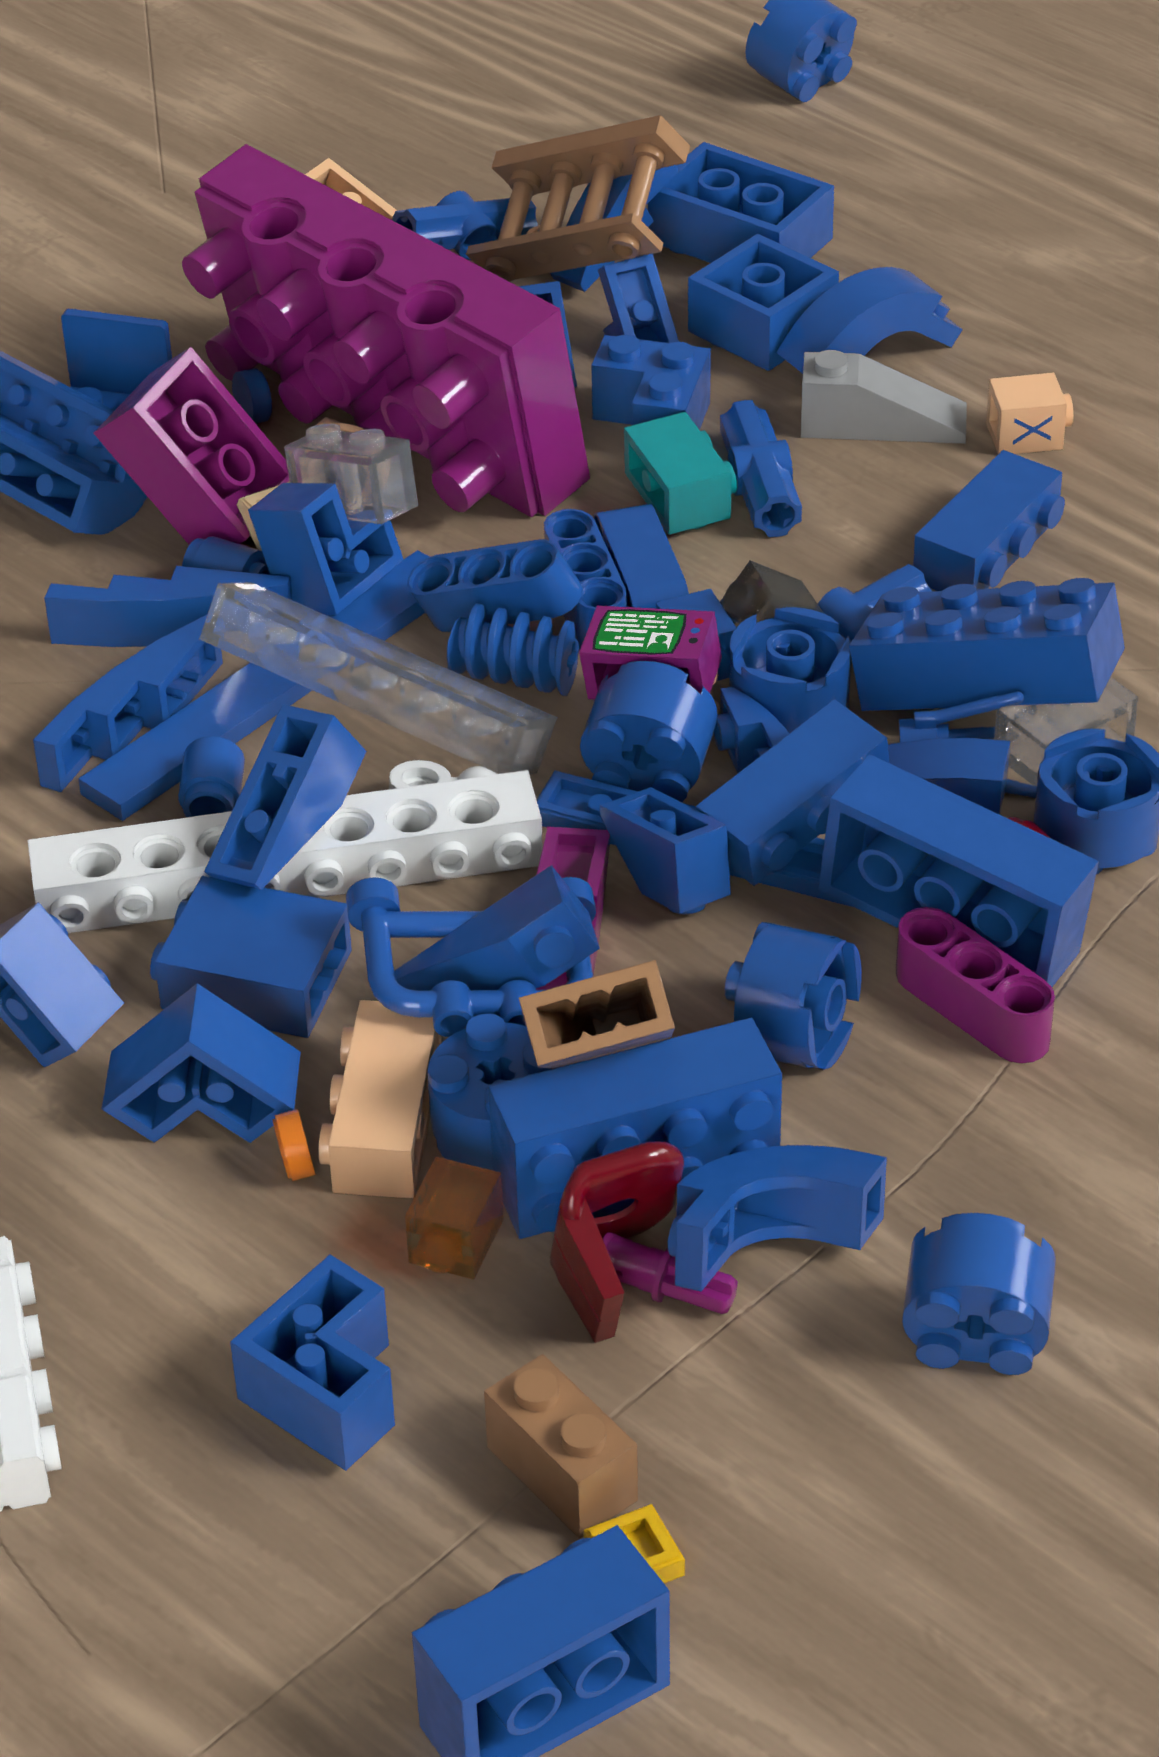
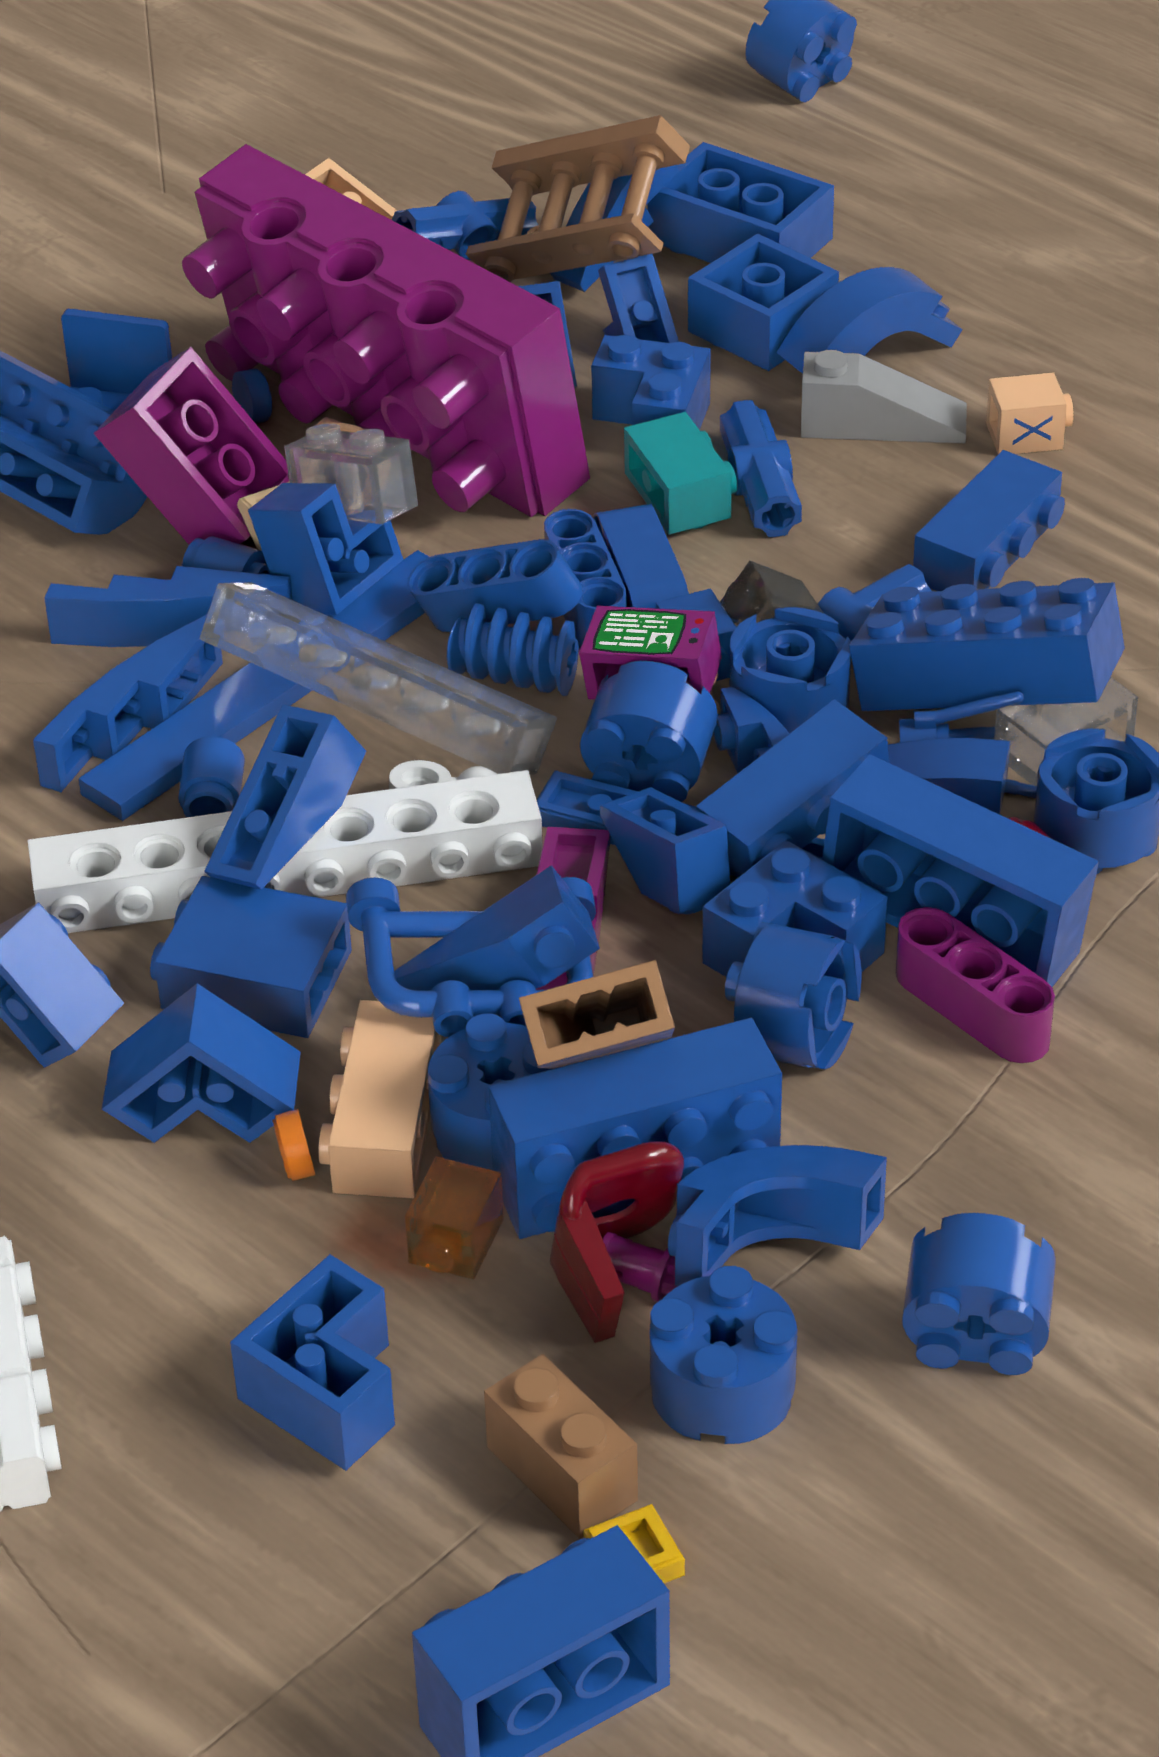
none -> blue brick [650,1266,797,1444]
none -> blue brick [702,840,887,977]

